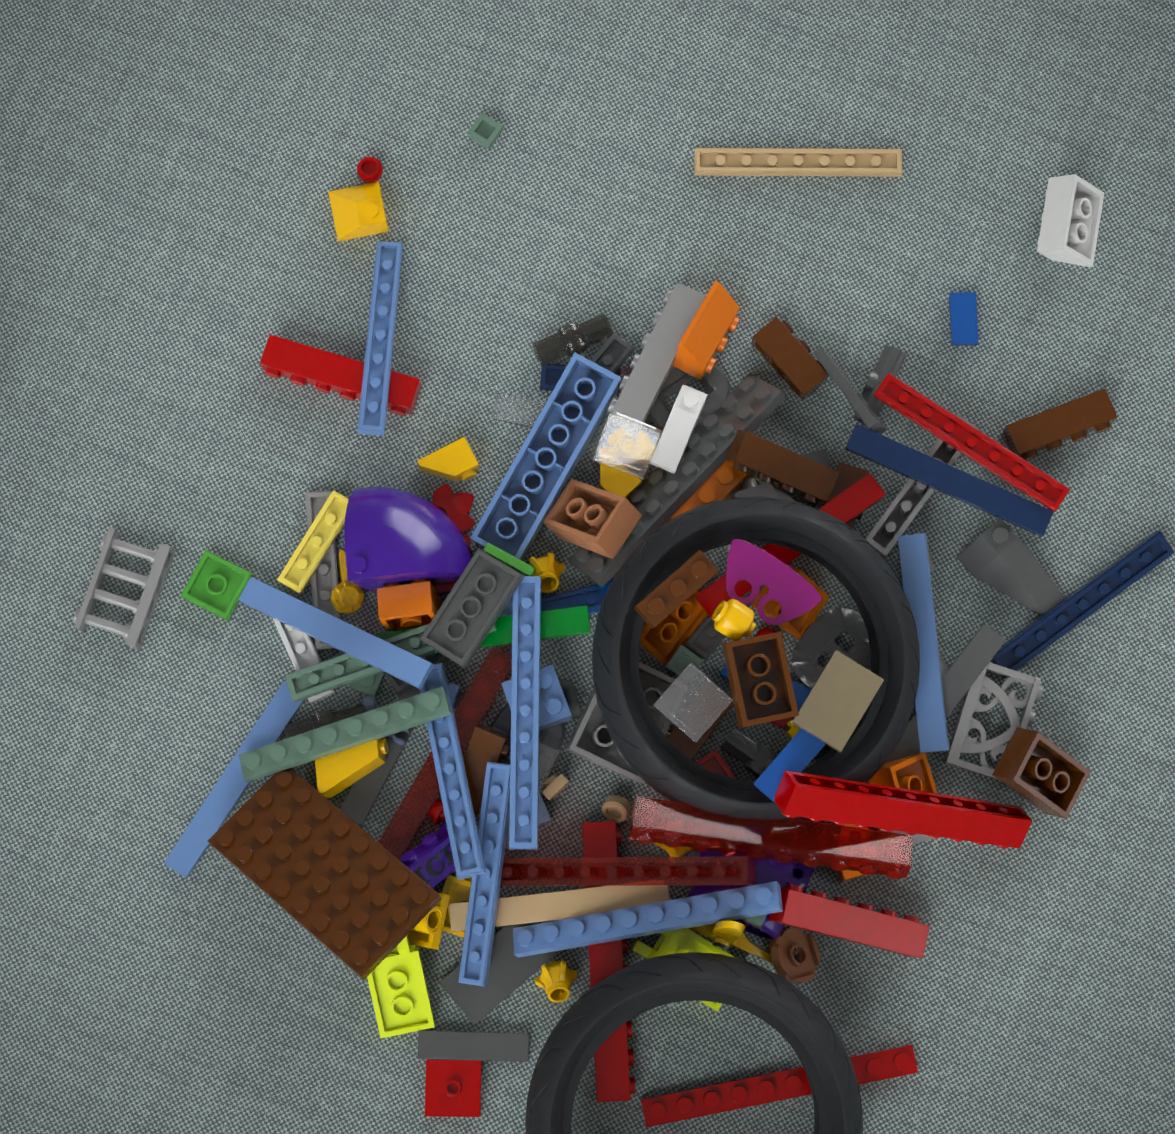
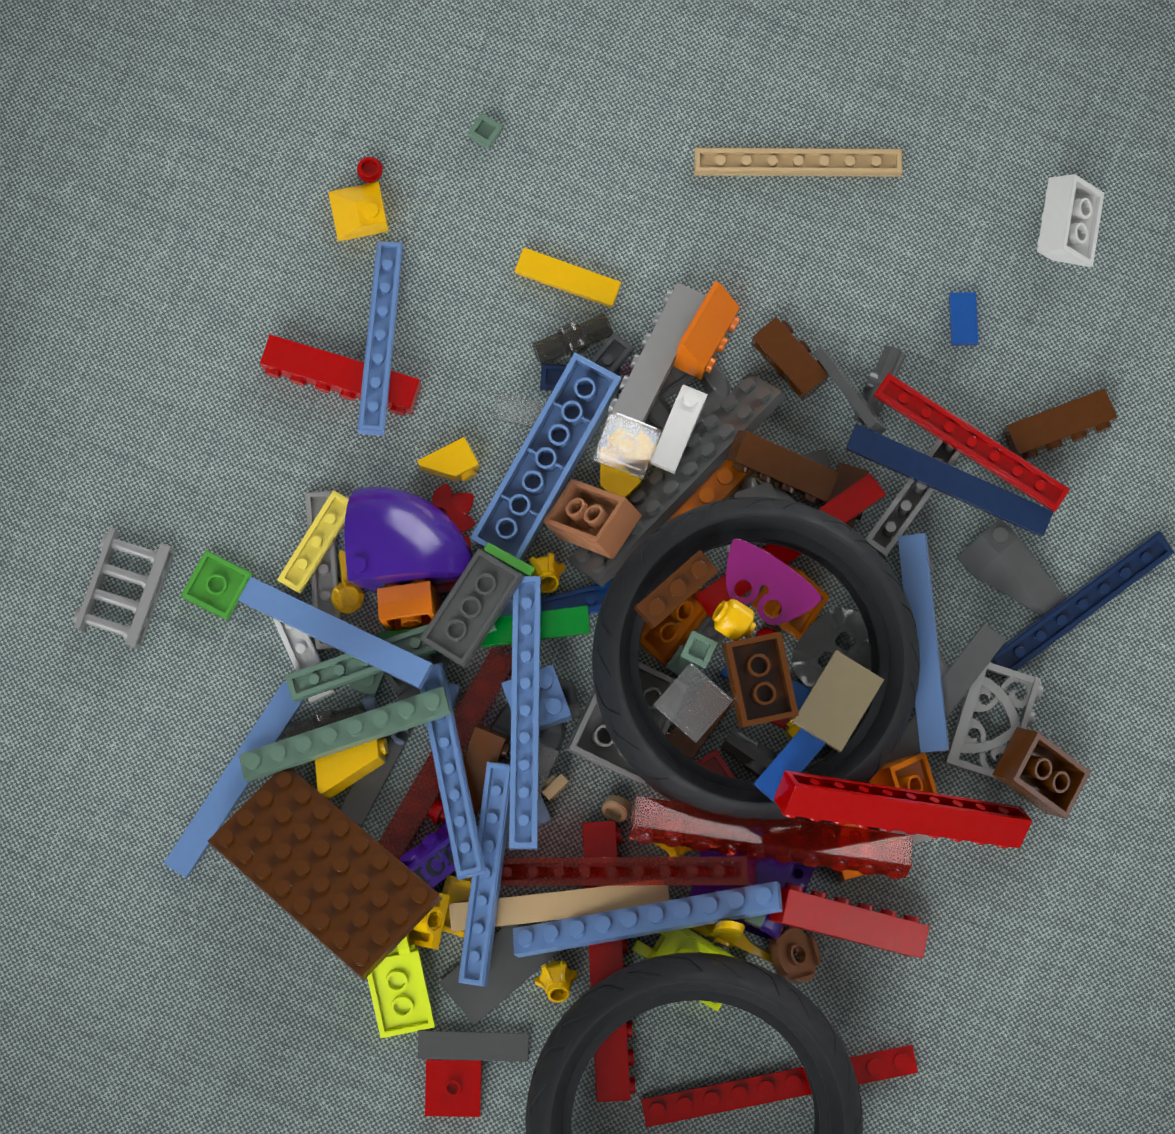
none -> yellow tile [515,248,621,308]
none -> sand green plate [679,631,718,668]

